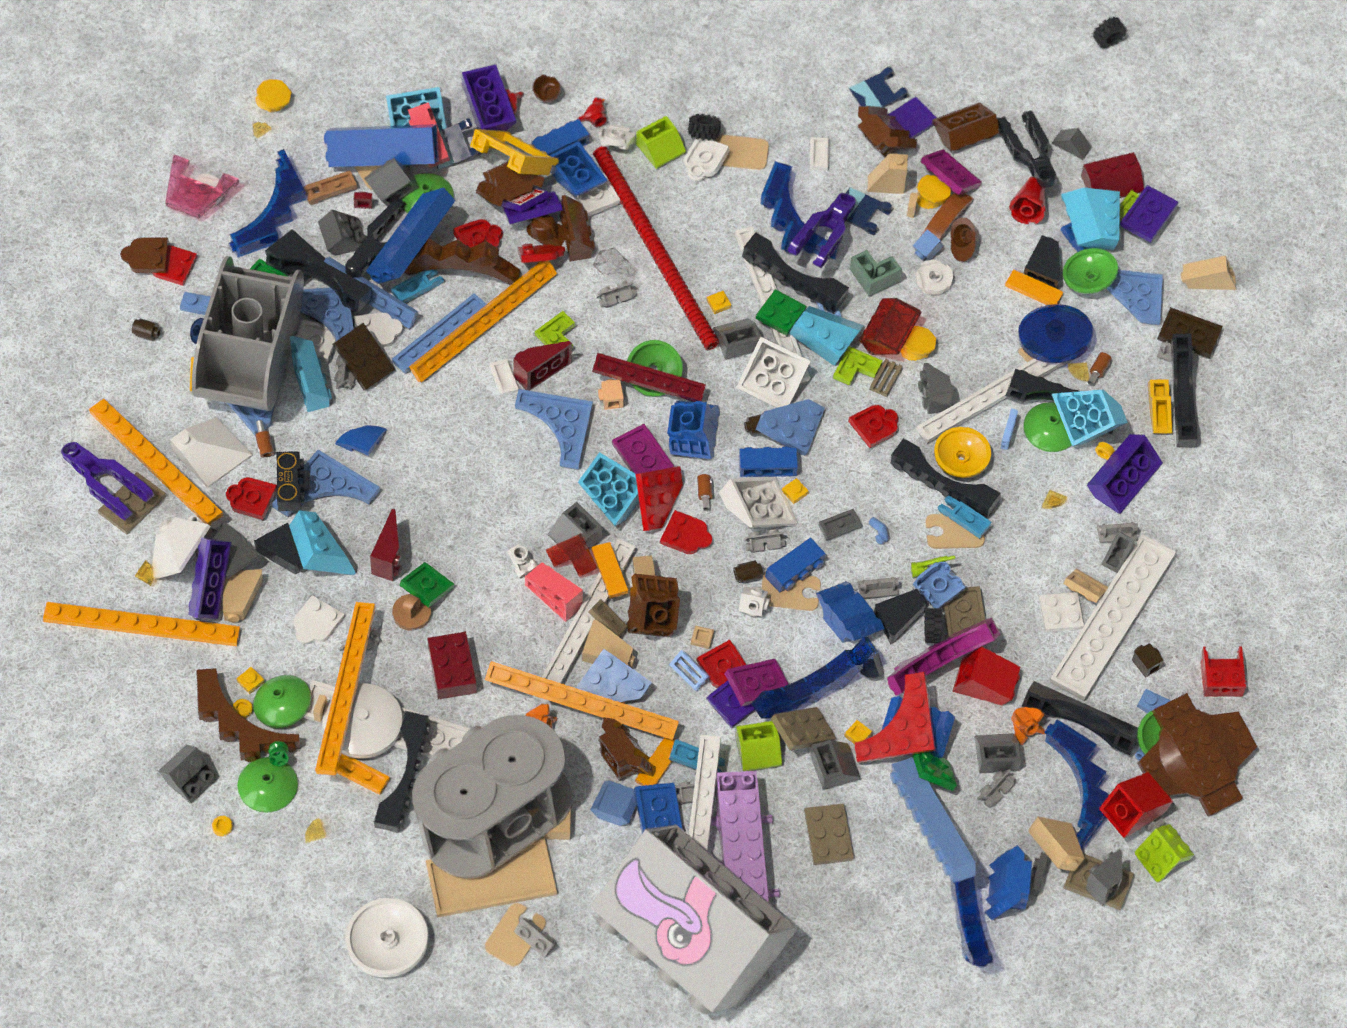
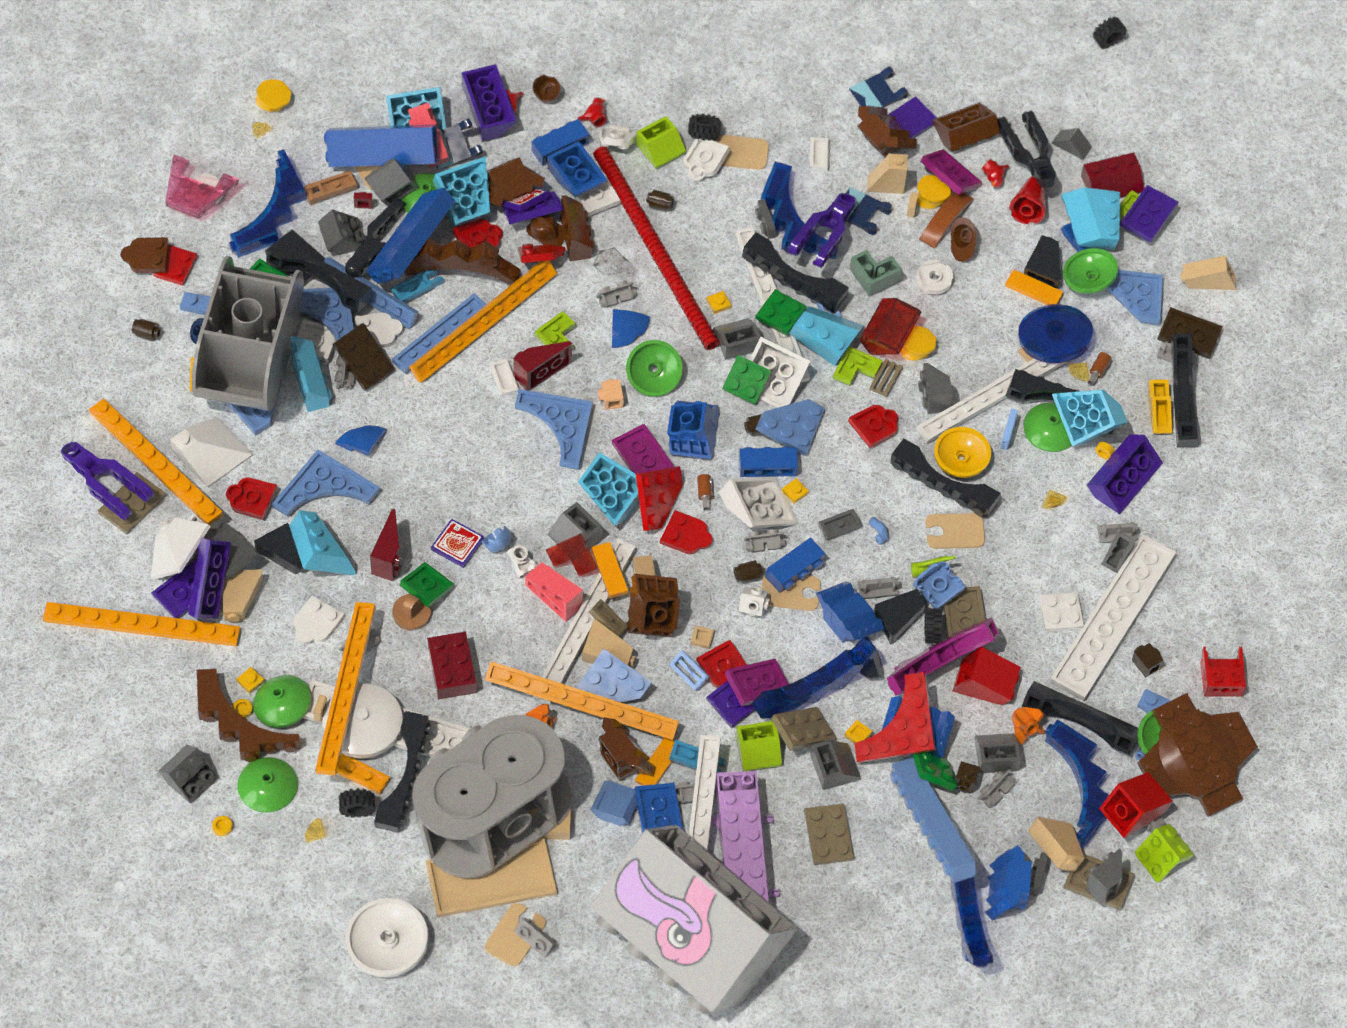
clear yellow tile [135,560,154,586] -> none
dark orange piece [255,420,274,458] -> none
green wheel [269,741,289,767] -> none
black piece [276,451,311,512] -> none
yellow hinge [470,129,559,175] -> none
dark red plate [592,352,706,402] -> none
medium blue brick [913,229,943,261] -> none
dark azure hinge [937,495,992,539] -> none
tan plate [1063,568,1108,603] -> none
none -> dark purple tile [151,559,197,619]
none -> black tyre [339,788,375,818]
none -> tile [431,519,484,568]
none -> medium azure wedge [433,157,490,229]
none -> medium blue hair [481,526,512,552]
none -> blue brick [612,309,650,348]
none -> dark brown brick [646,189,674,211]
none -> green plate [722,355,772,405]
none -> dark grey plate [755,199,776,239]
none -> dark brown brick [955,761,980,794]
none -> red animal [982,159,1010,188]

